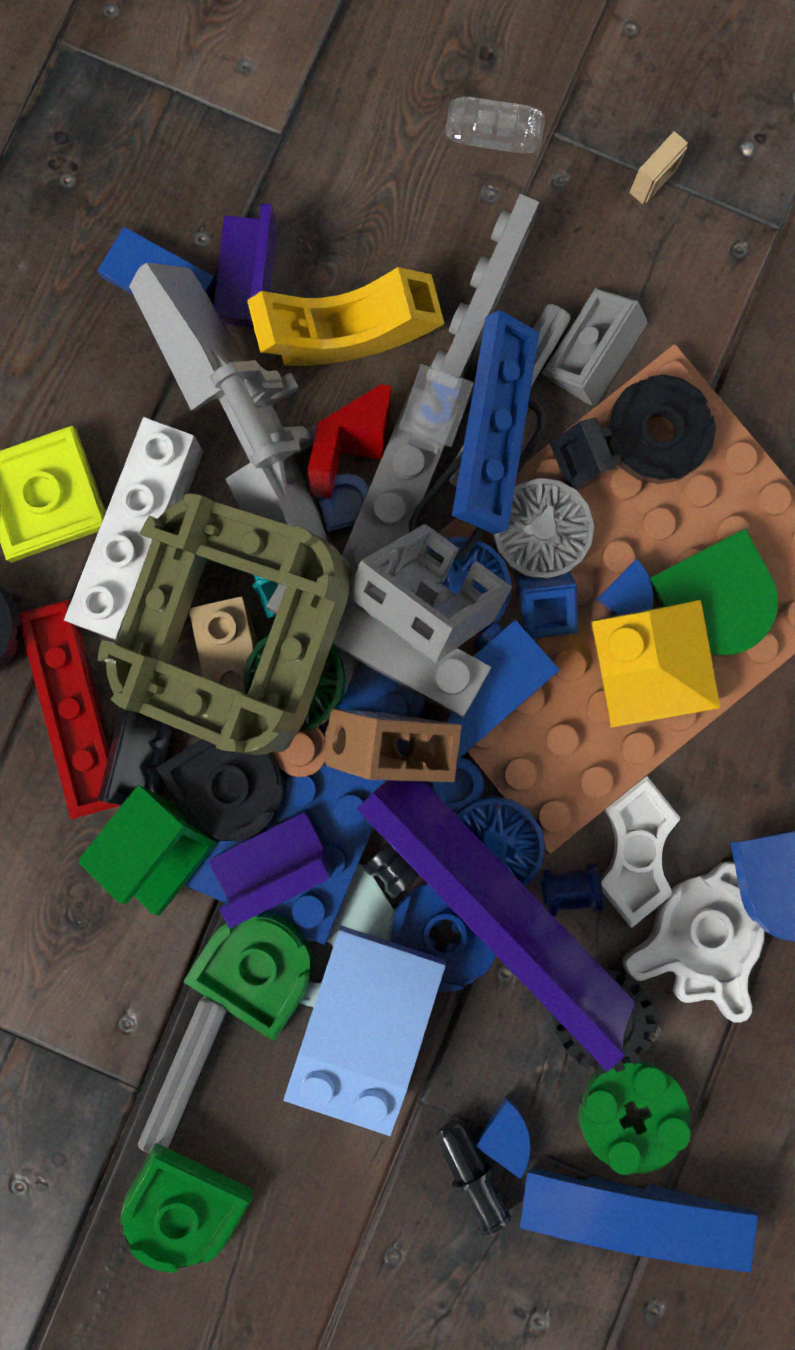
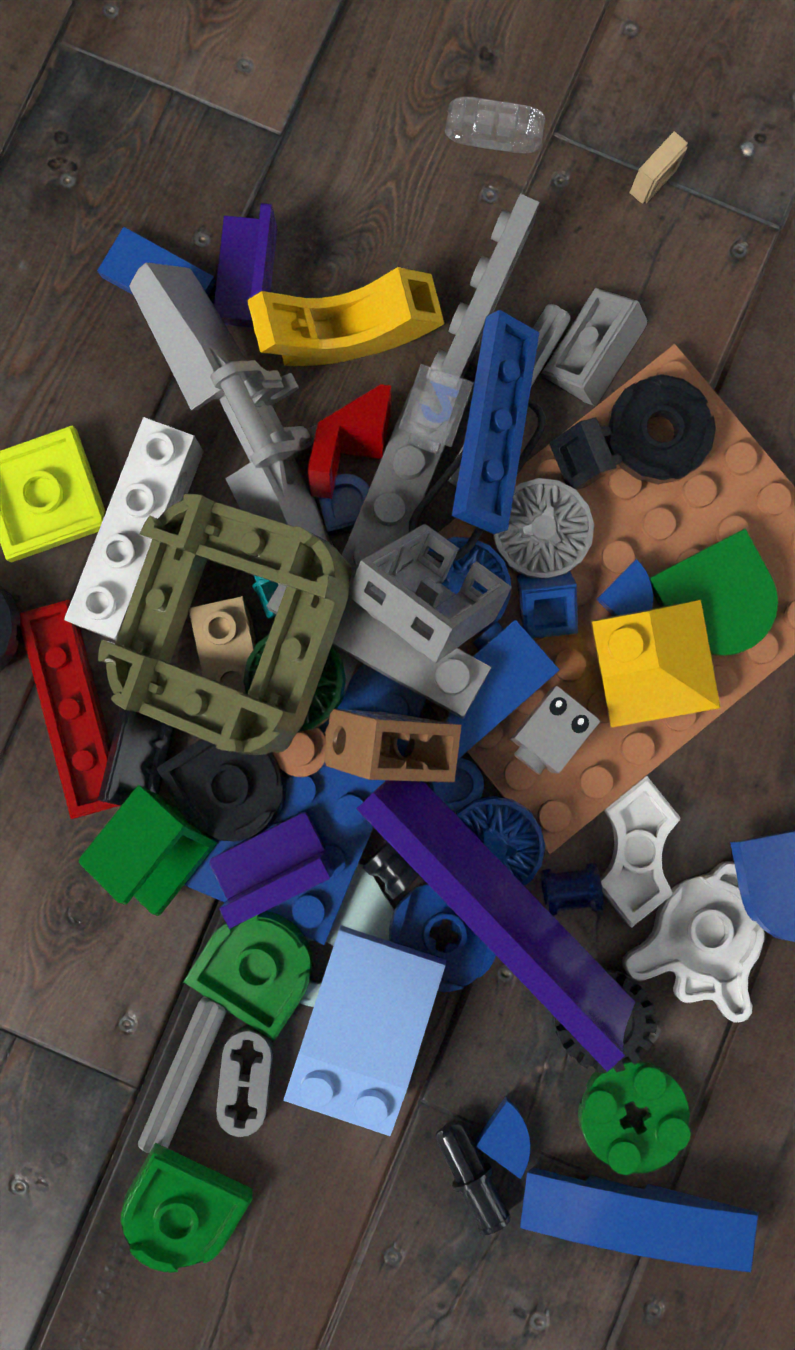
none -> light grey beam [216,1026,274,1137]
none -> light grey brick [510,686,600,775]

